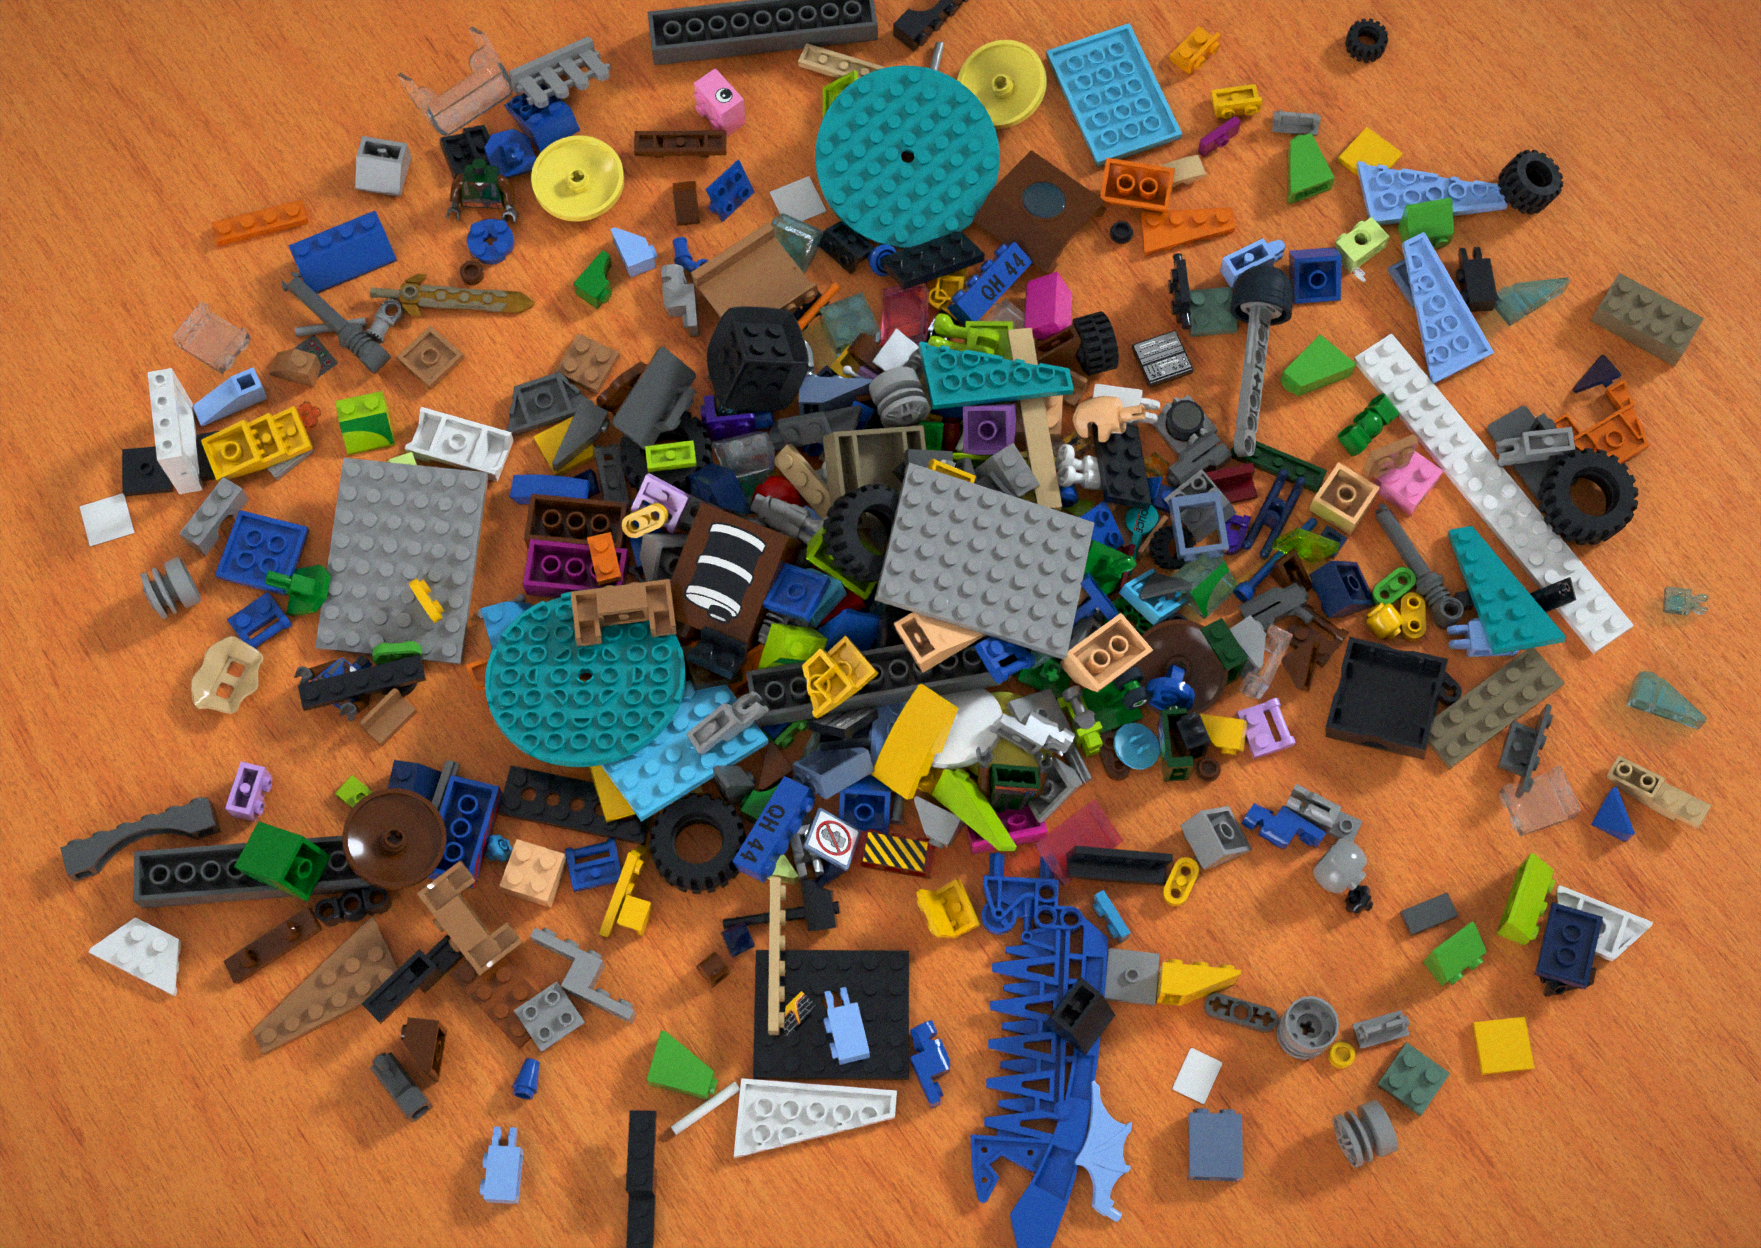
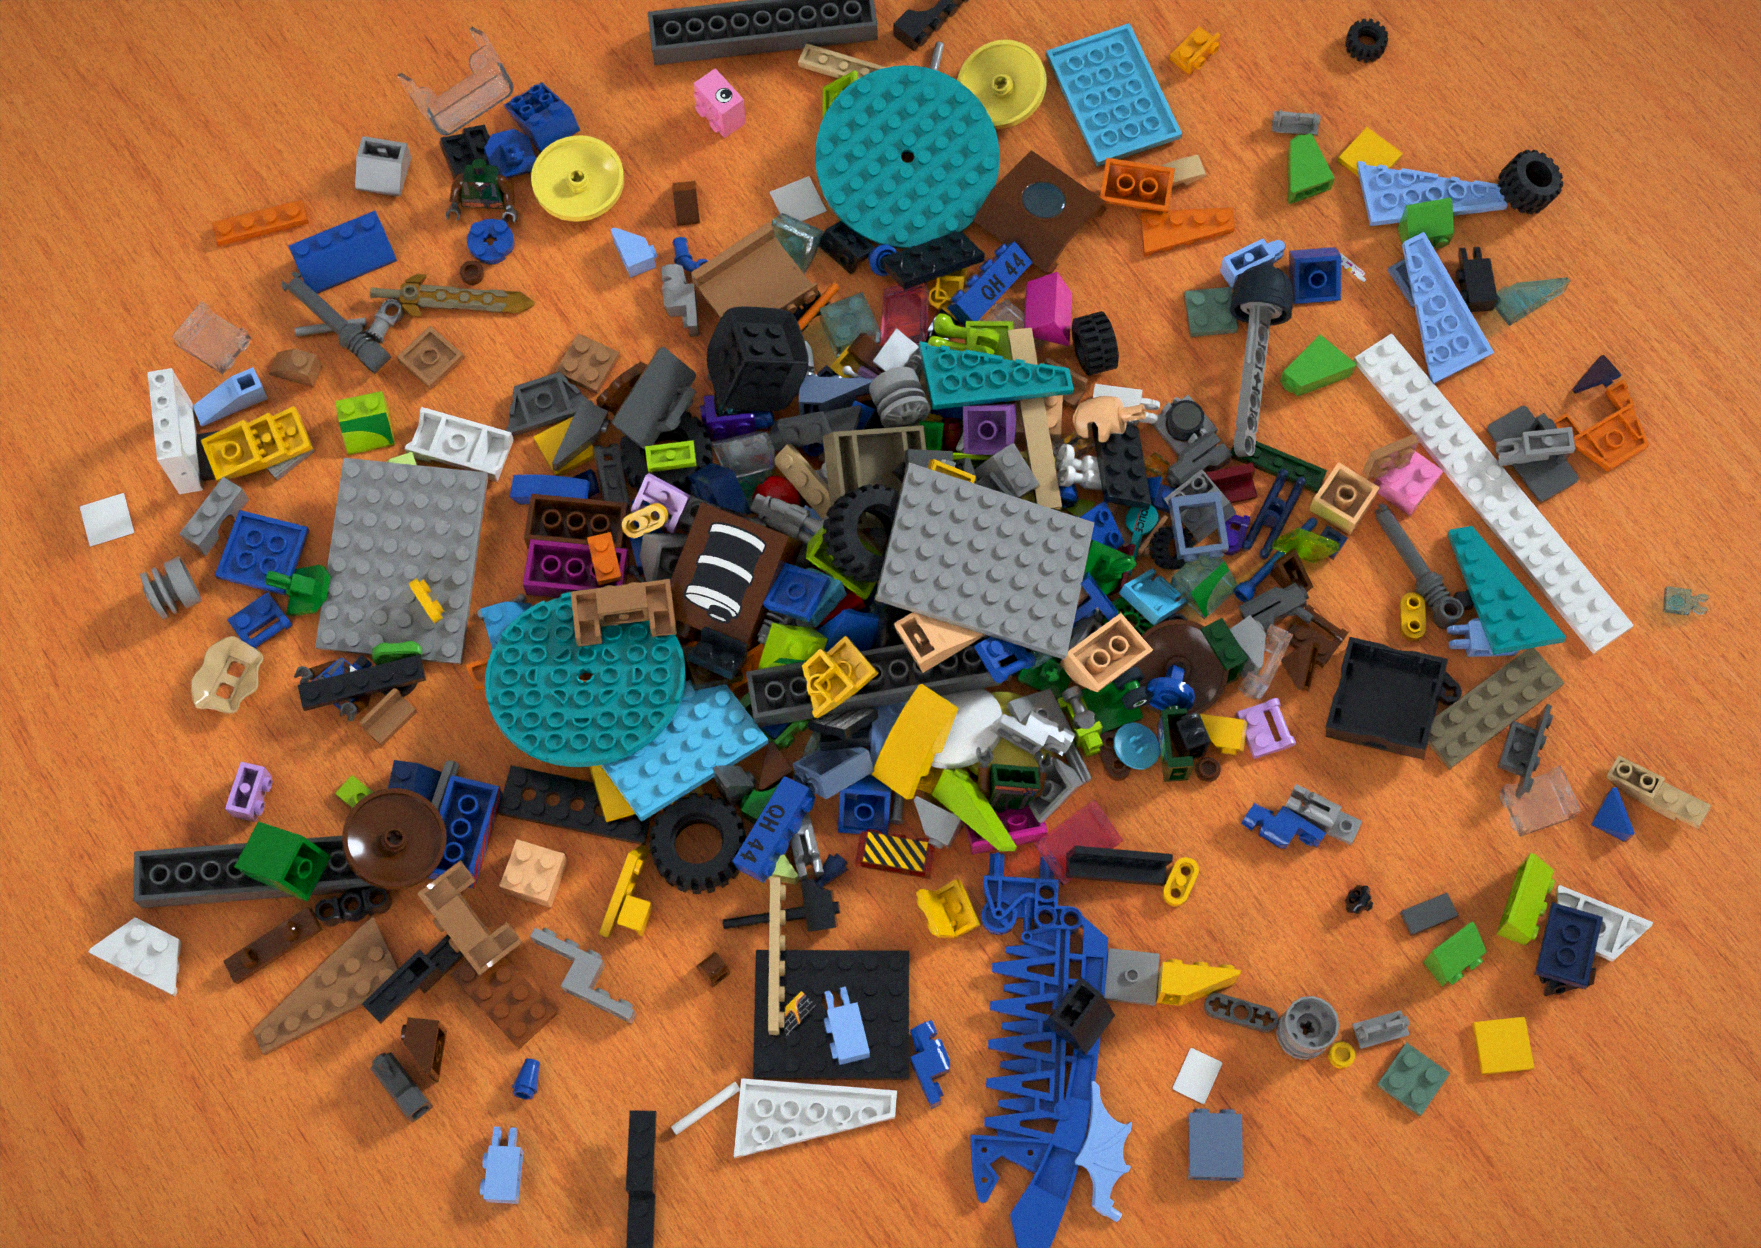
dark grey arch [60,797,221,882] -> none
black plate [122,446,173,496] -> none
dark grey sticker [293,335,338,378] -> none
clear orange plant [296,401,321,428] -> none
dark azure piece [485,834,513,862] -> none
light grey fence [508,36,611,108] -> none
light grey hinge [514,982,585,1052] -> none
blue plate [565,837,622,892] -> none
green arch [573,250,612,309] -> none
reddish brown hinge [634,131,727,157] -> none
bright green slope [646,1030,718,1100] -> none
light grey plate [686,691,769,755] -> none
blue hinge [706,160,755,222] -> none
clear blue plate [721,922,755,957] -> none
piece [803,807,862,871] -> none
reddish brown slope [1035,324,1082,368] -> none
dark azure plate [1092,890,1131,943] -> none
black plate [1110,221,1133,244] -> none
tile [1131,330,1194,388] -> none
dark grey piece [1140,573,1193,601] -> none
black plate [1168,253,1192,329] -> none
light grey slope [1180,806,1252,870] -> none
magenta plate [1198,116,1241,157] -> none
yellow bracket [1210,84,1263,119] -> none
dark blue slope [1309,561,1376,618] -> none
light grey wheel [1312,838,1367,894] -> none
light grey wheel [1332,1099,1398,1168] -> none
yellowish green brick [1335,217,1390,273] -> none
green piece [1337,393,1399,457] -> none
yellow head [1366,602,1403,639] -> none
bright green plate [1372,567,1416,605] -> none
black hinge [1529,577,1576,612] -> none
black tyre [1538,448,1639,545] -> none
dark tan brick [1591,273,1704,366] -> none
clear light blue slope [1626,671,1707,730] -> none

